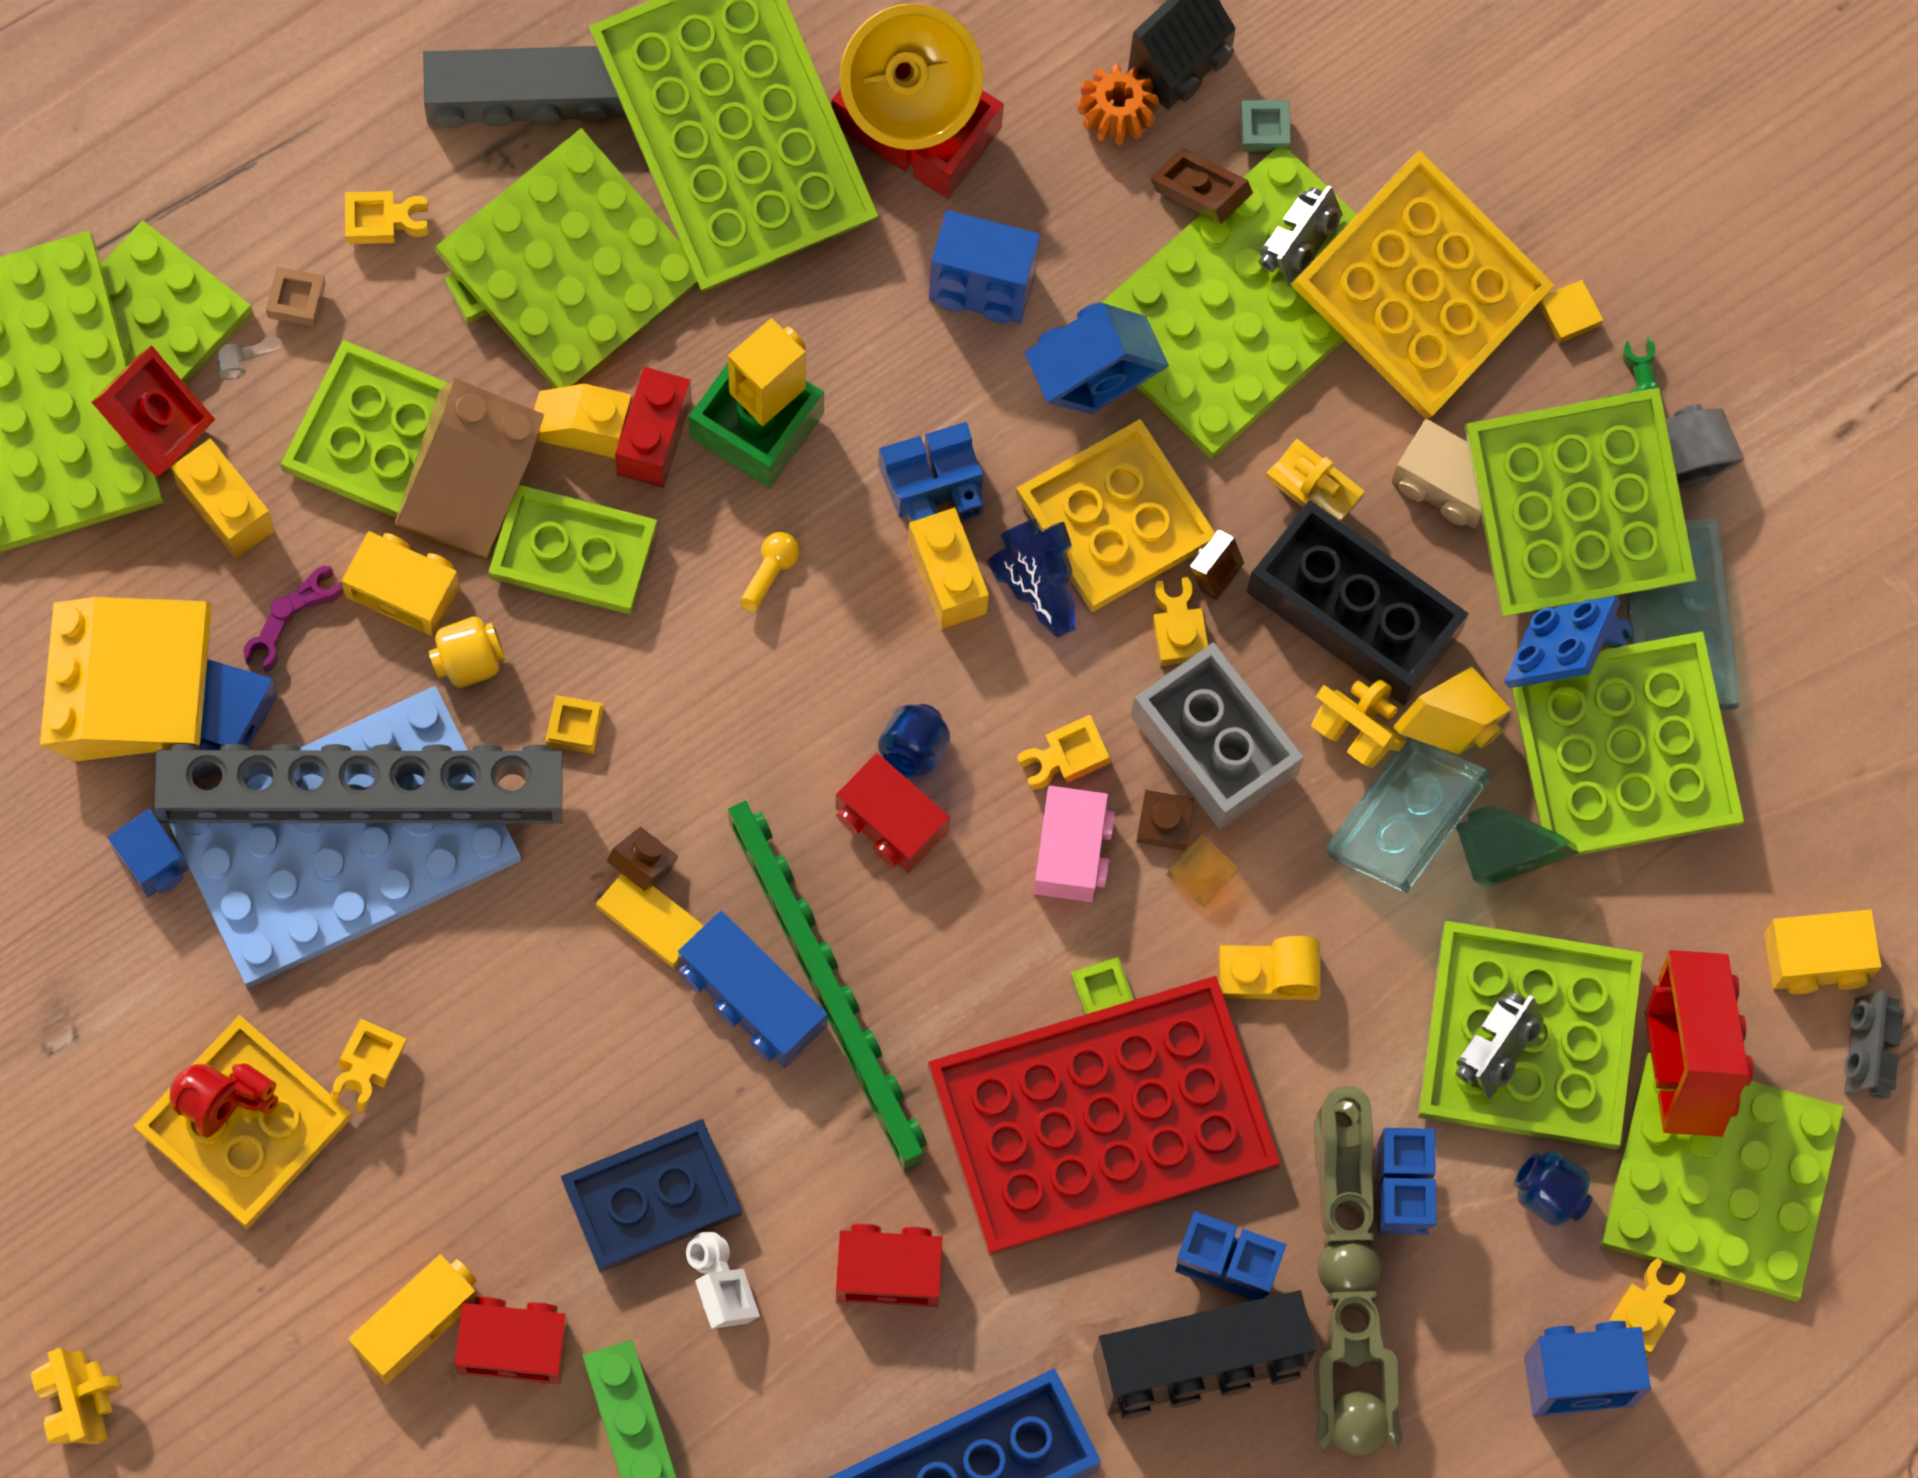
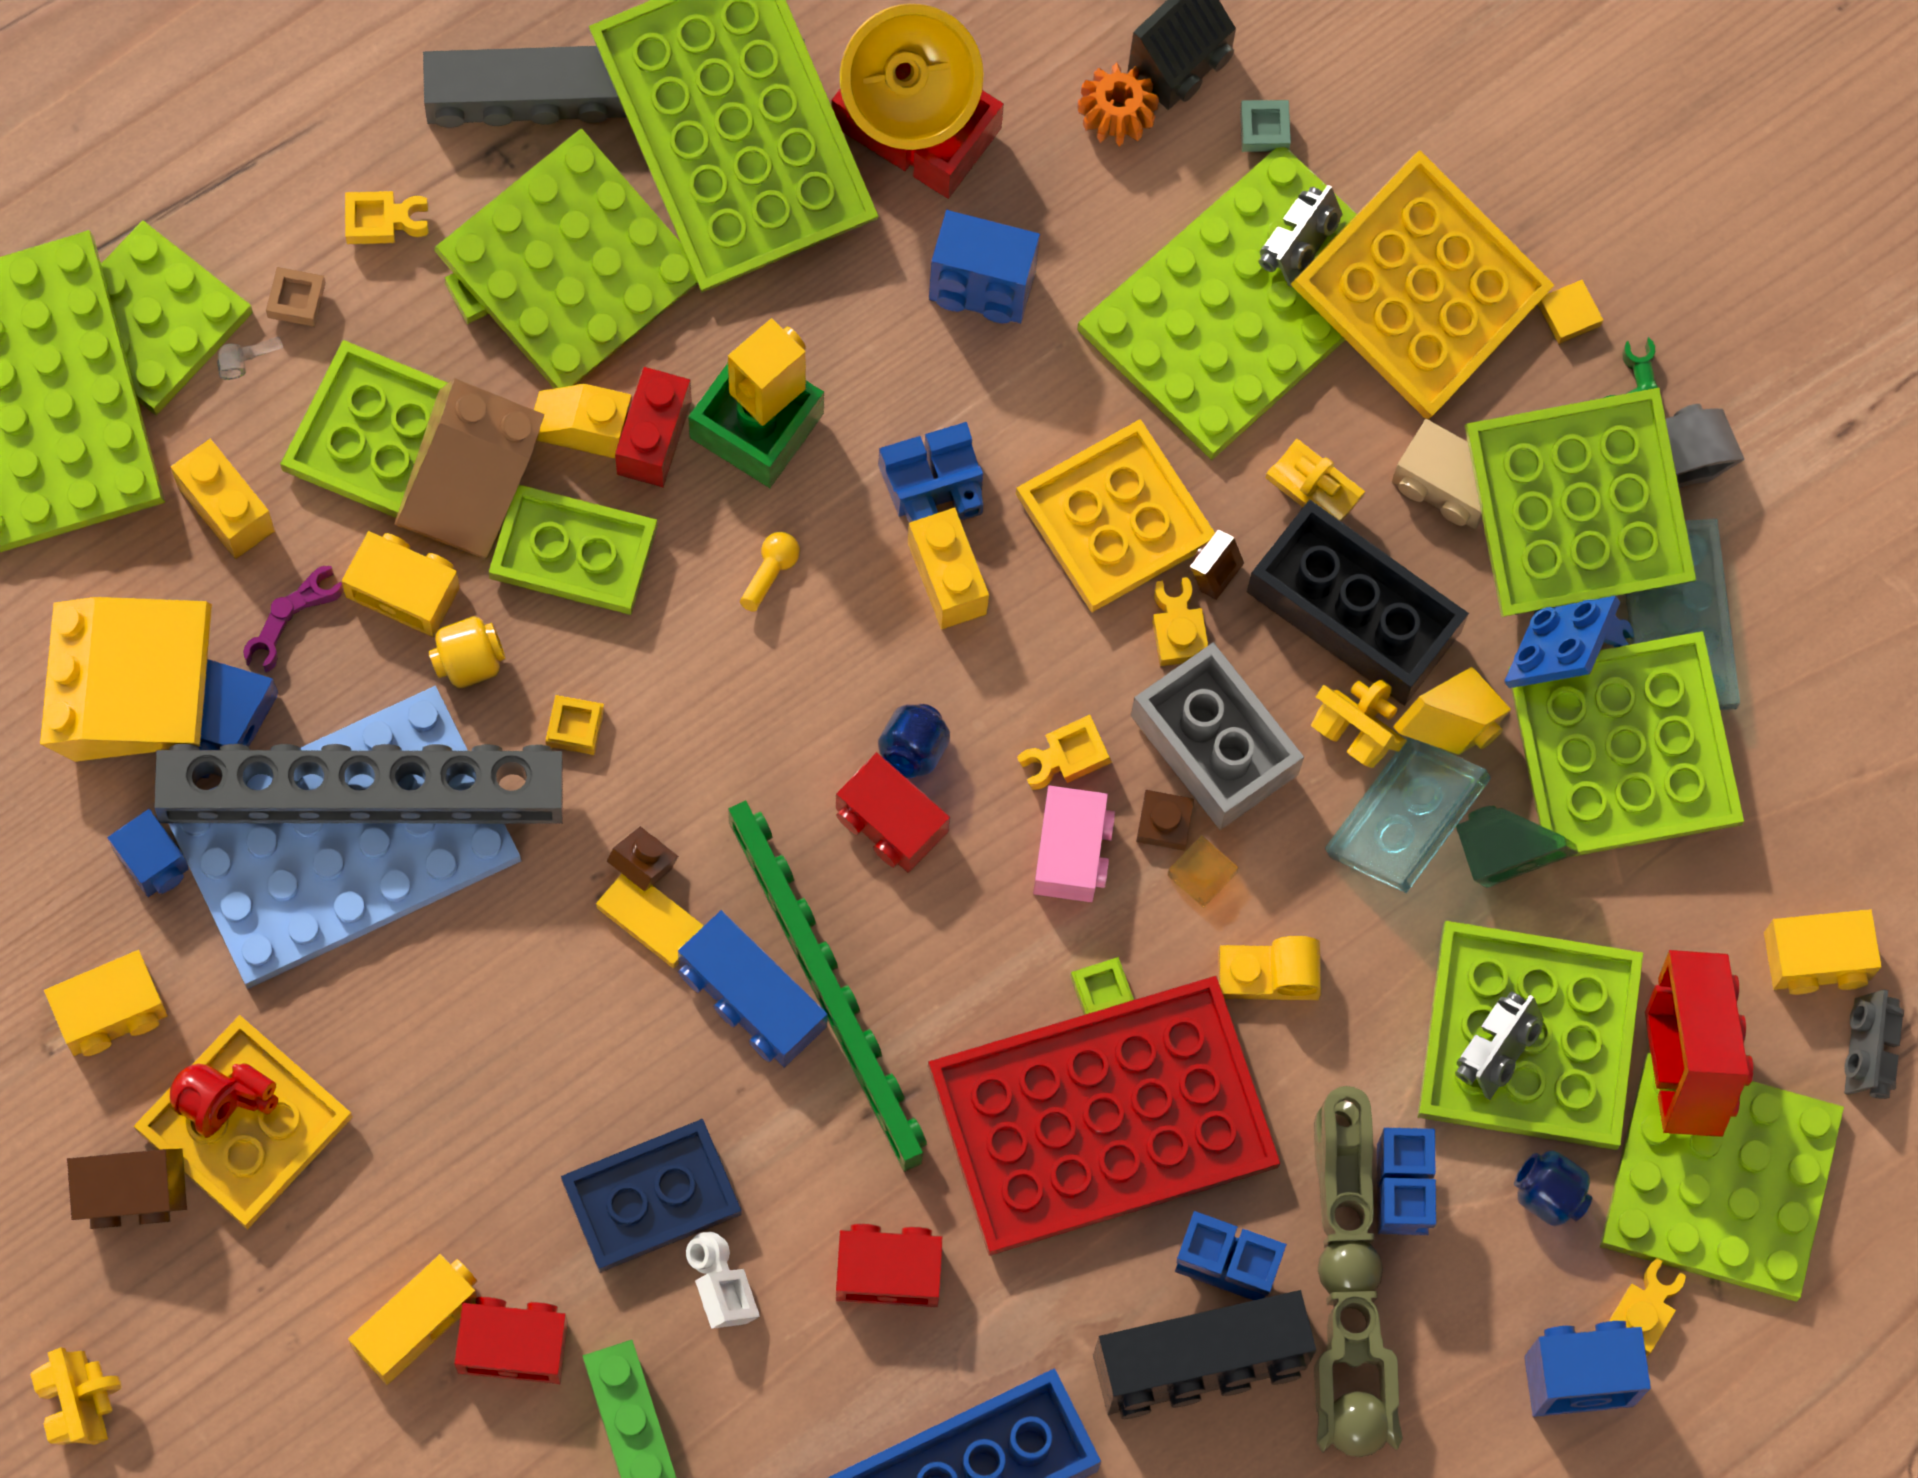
red plate [91,345,215,477] -> none
yellow plate [331,1019,407,1113] -> none
clear blue rock [986,519,1075,638] -> none
blue brick [1024,302,1169,414] -> none
reddish brown plate [1151,148,1253,224] -> none
none -> yellow brick [44,949,168,1056]
none -> reddish brown brick [67,1148,187,1229]

